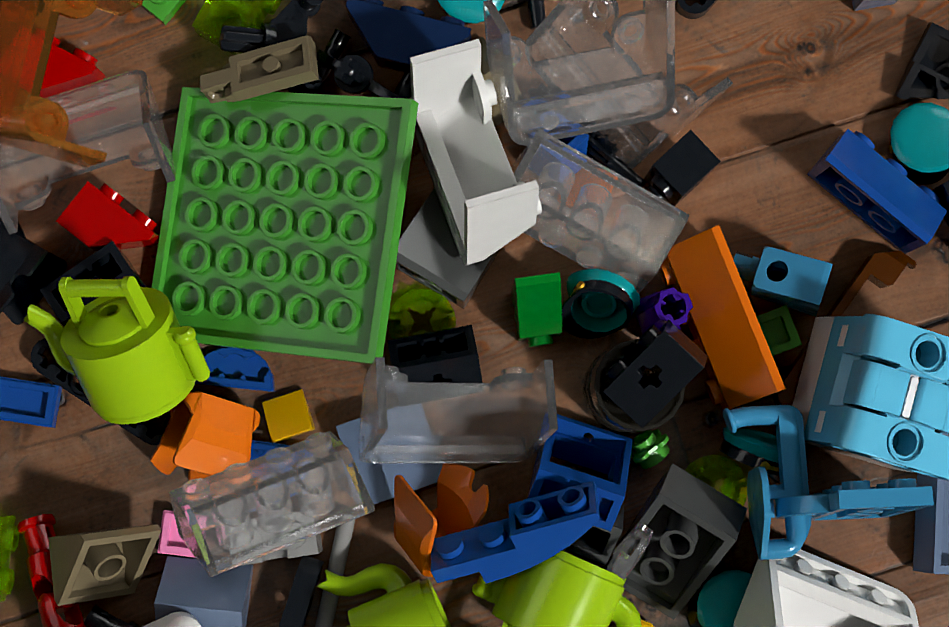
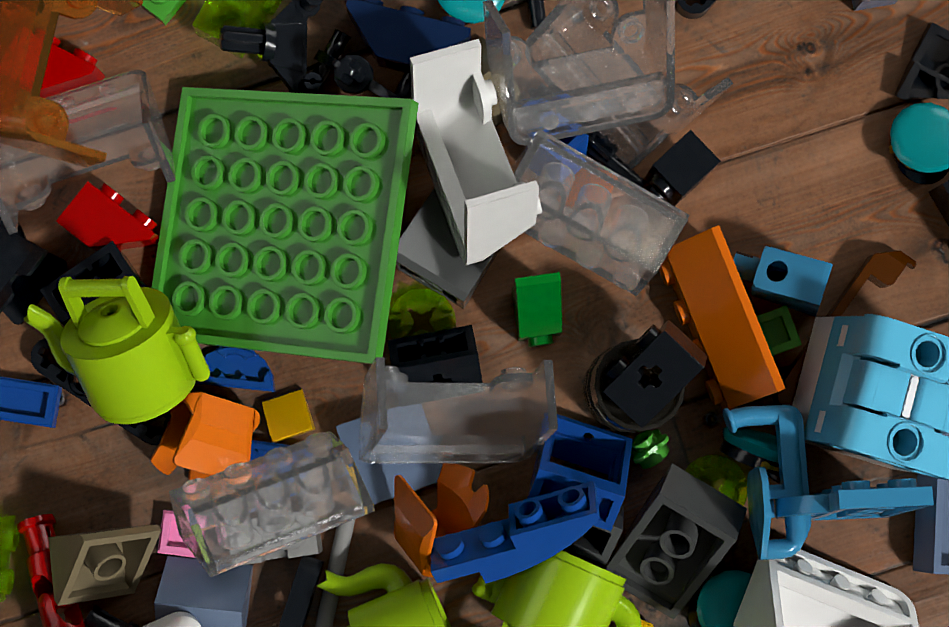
dark tan hinge [200,35,319,103] -> none
teal piece [562,269,640,339] -> none
clear tile [611,522,653,580] -> none
dark purple piece [634,287,693,335] -> none
blue slope [807,129,947,254] -> none

